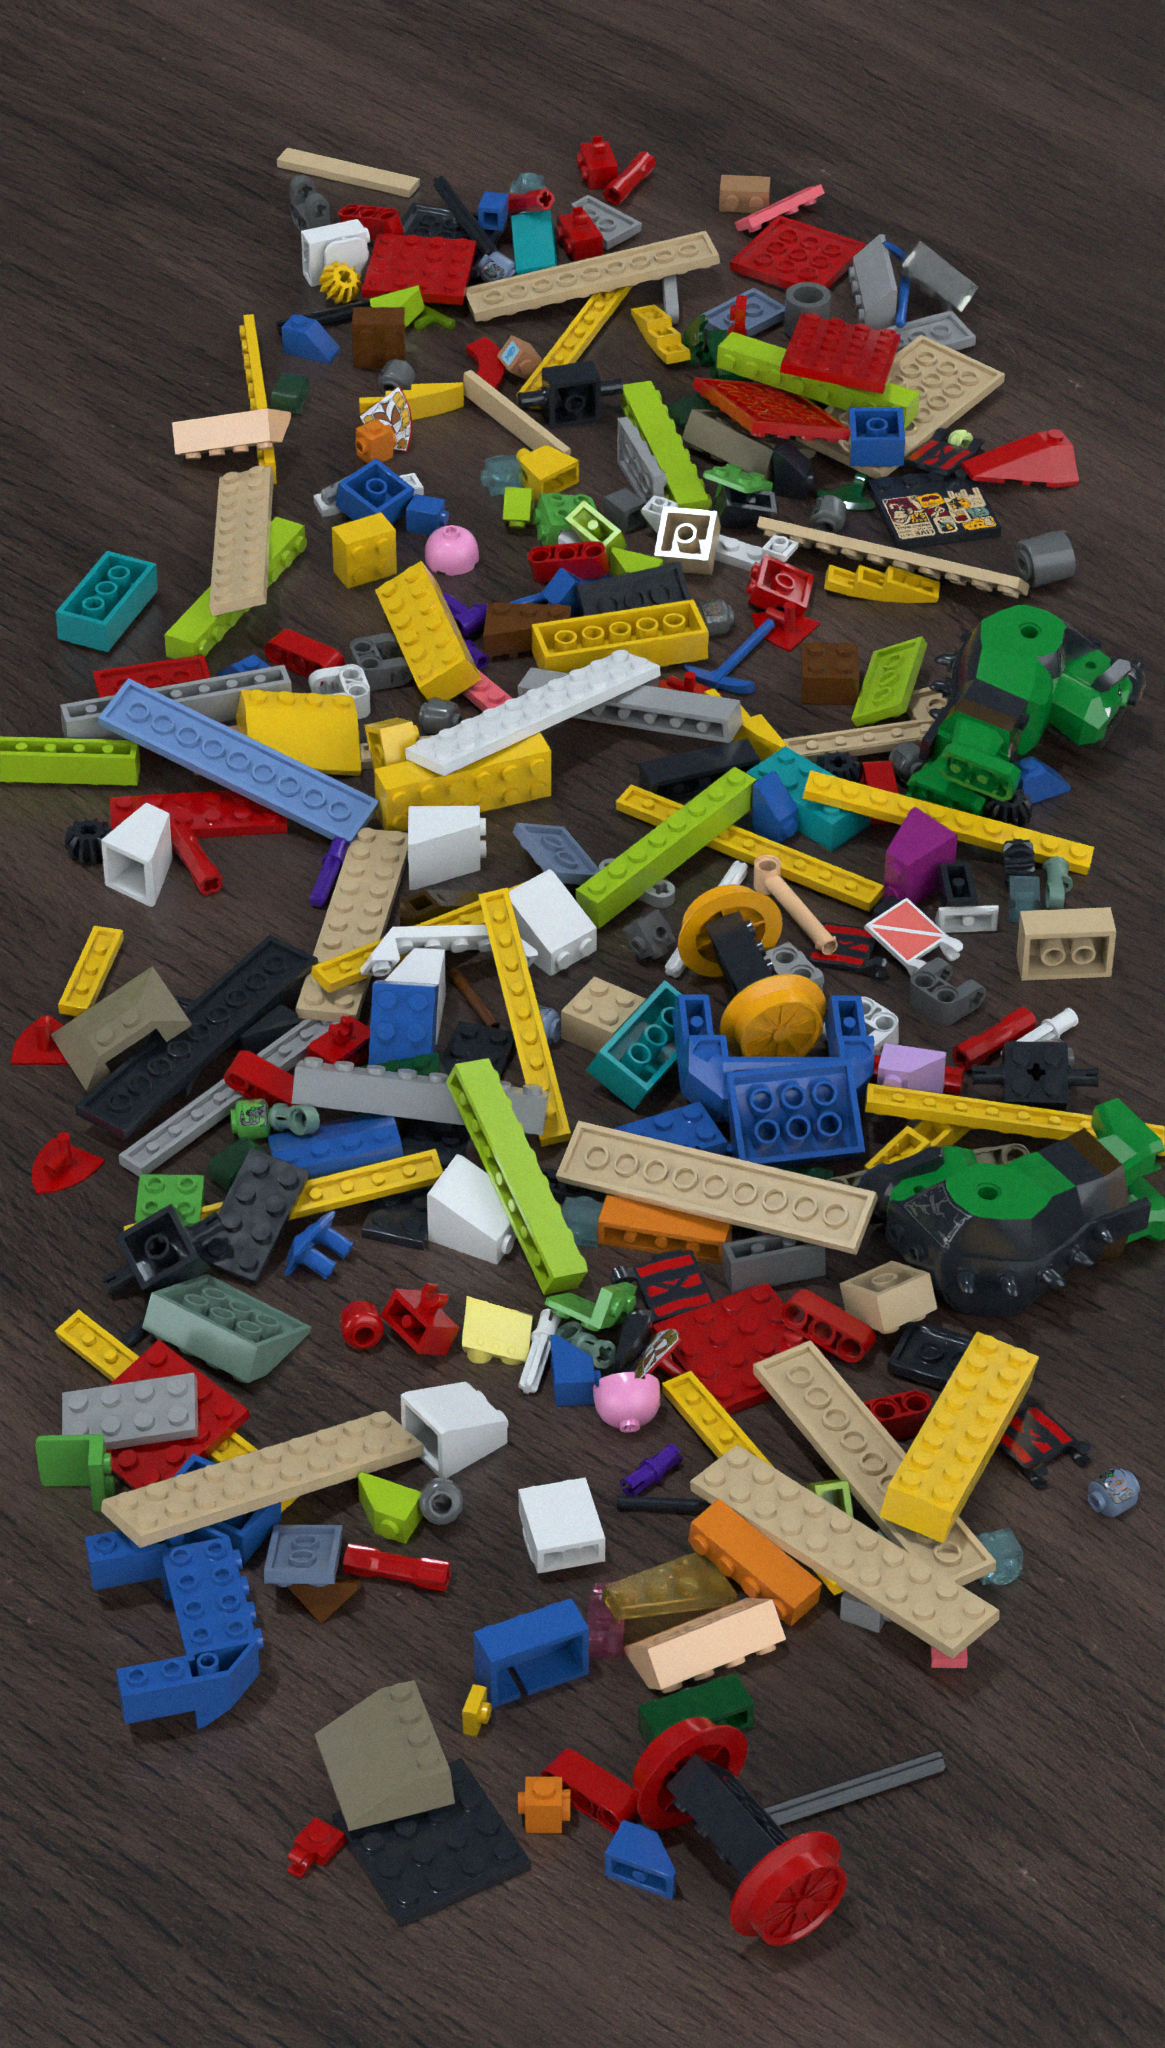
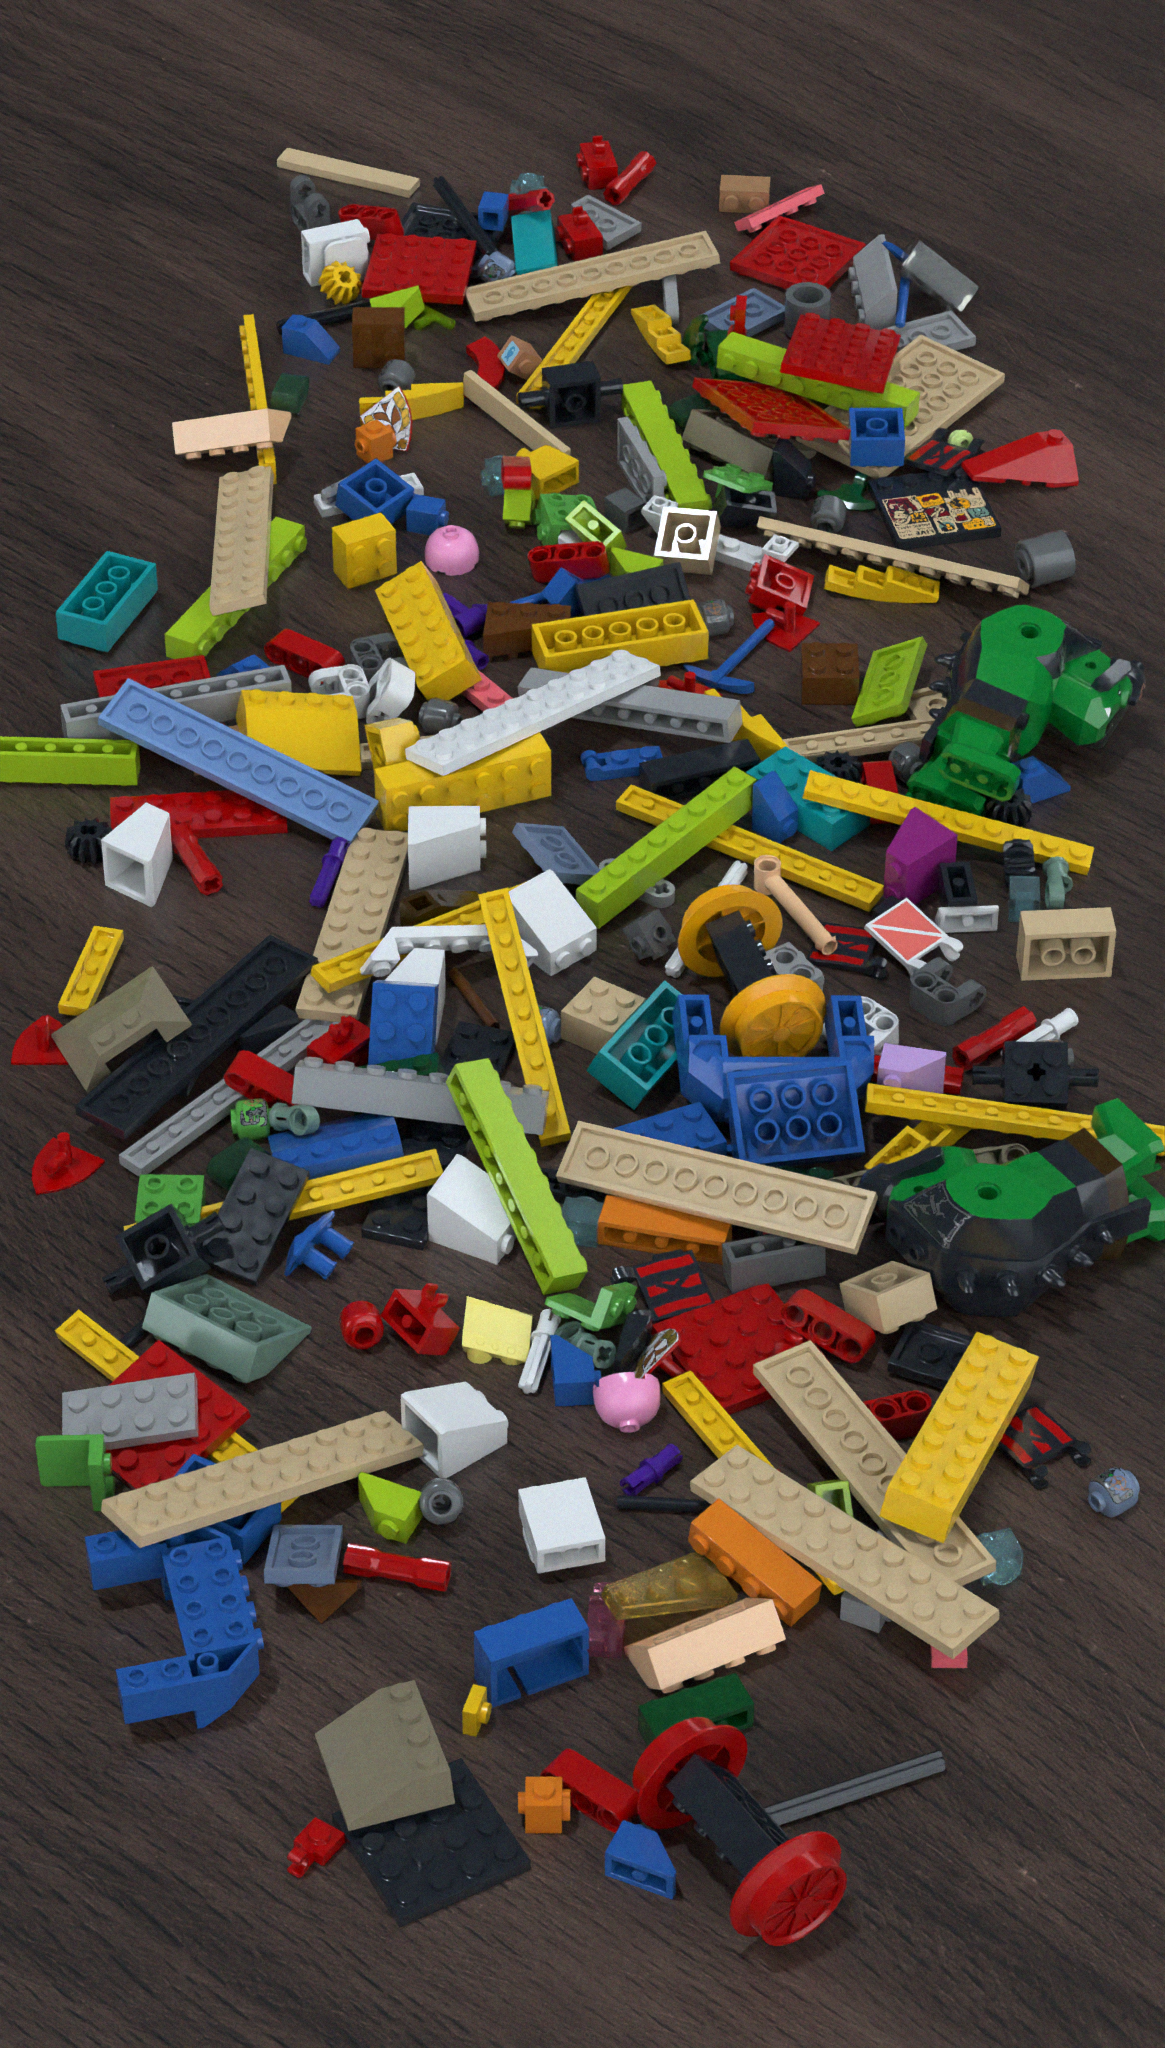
none -> white piece [366,658,415,724]
none -> red beam [501,456,531,490]
none -> blue plate [580,746,663,781]

